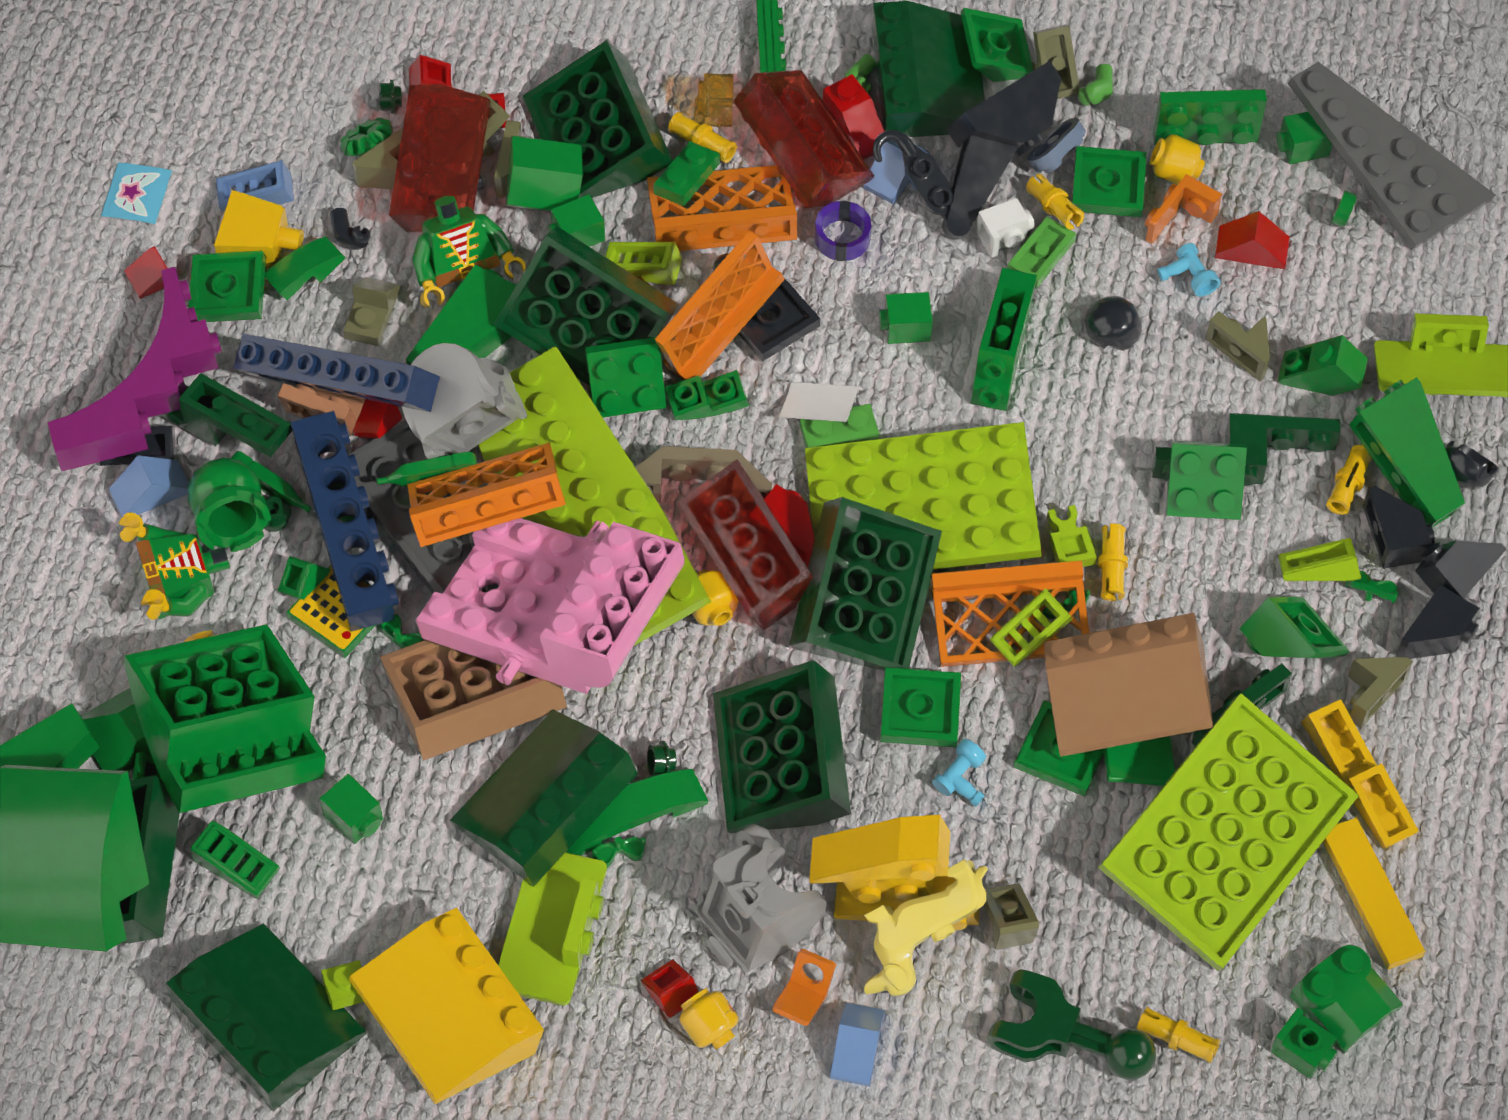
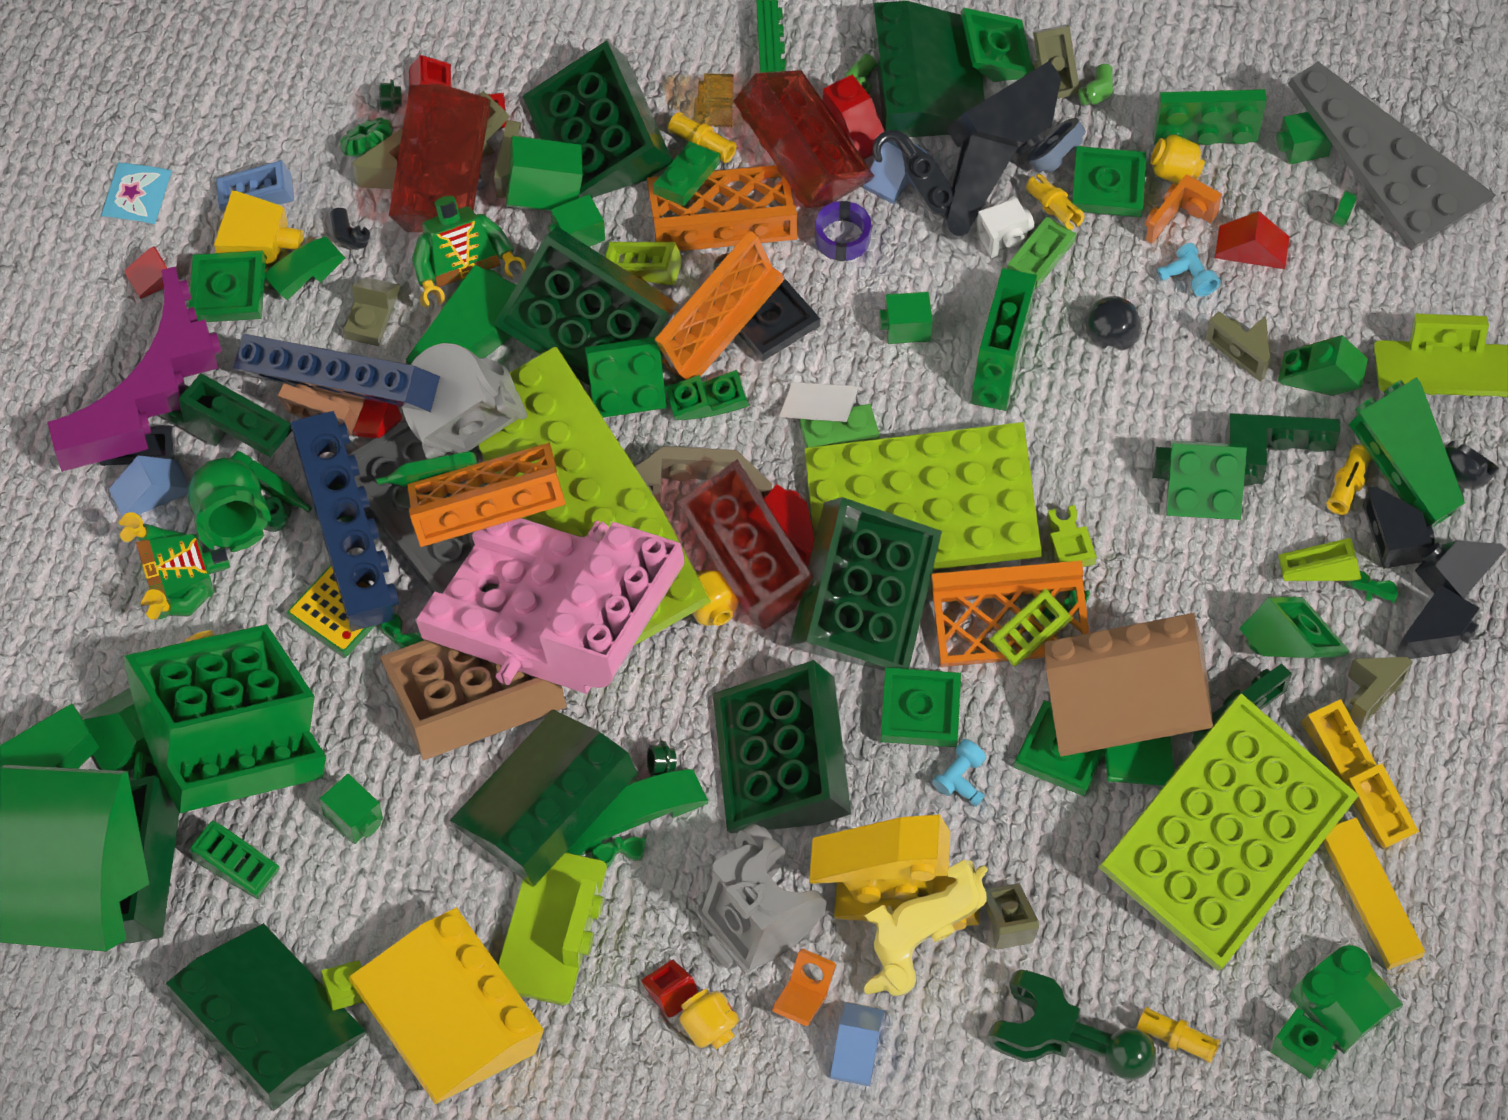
green slope [278,556,331,600] -> none
yellow pin [1098,523,1128,601] -> none

